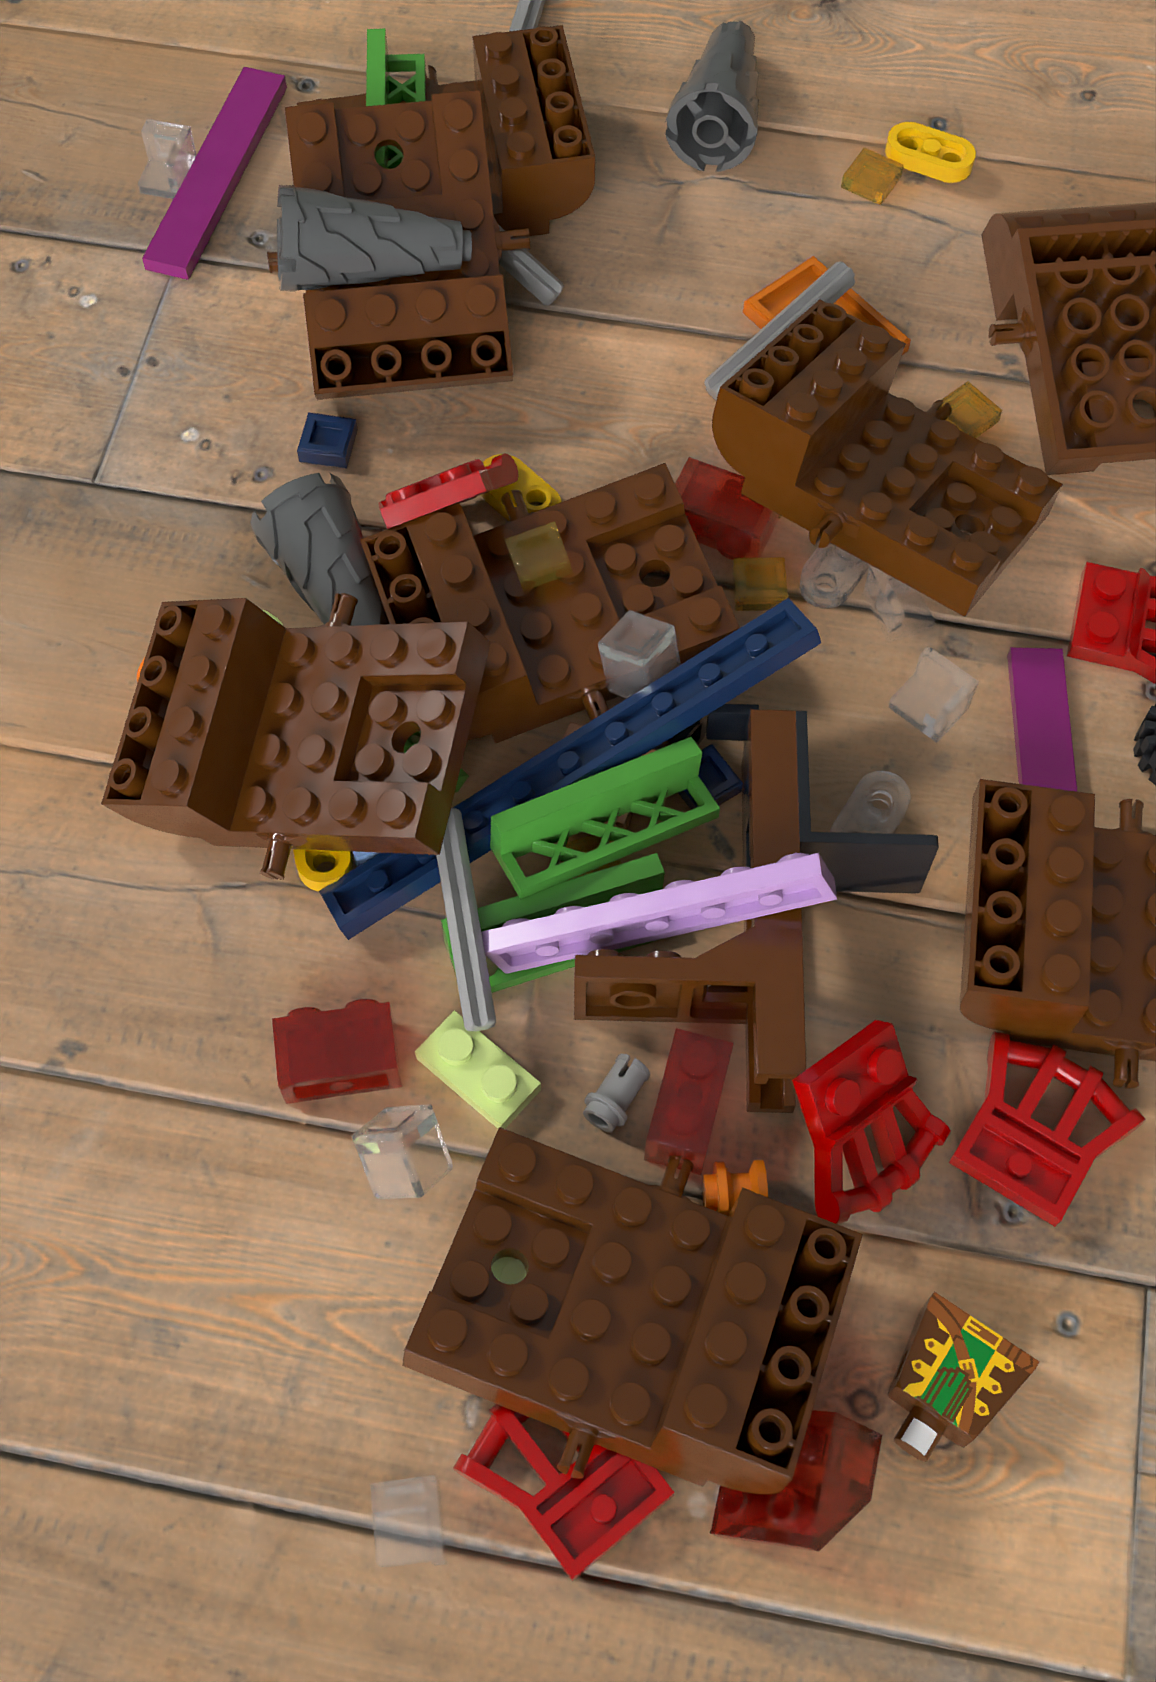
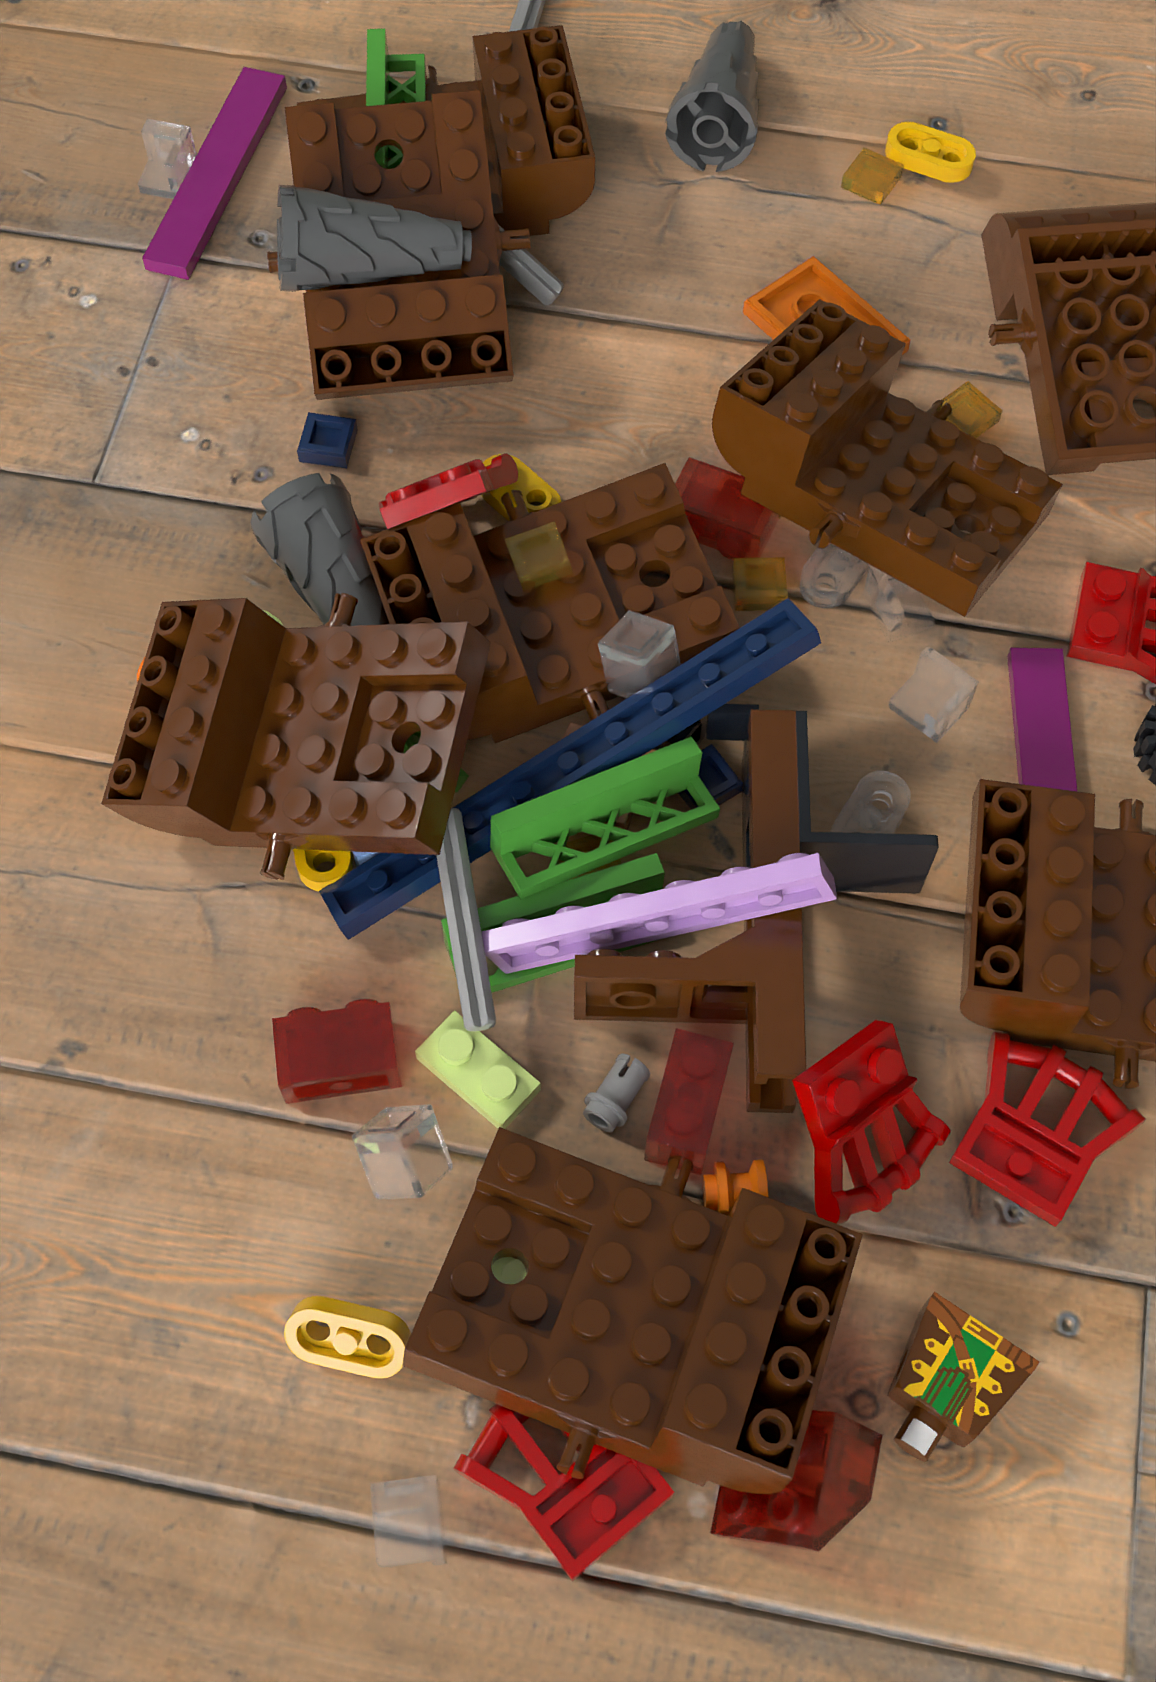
light grey axle [704,261,855,401] -> none
none -> yellow plate [284,1296,411,1378]

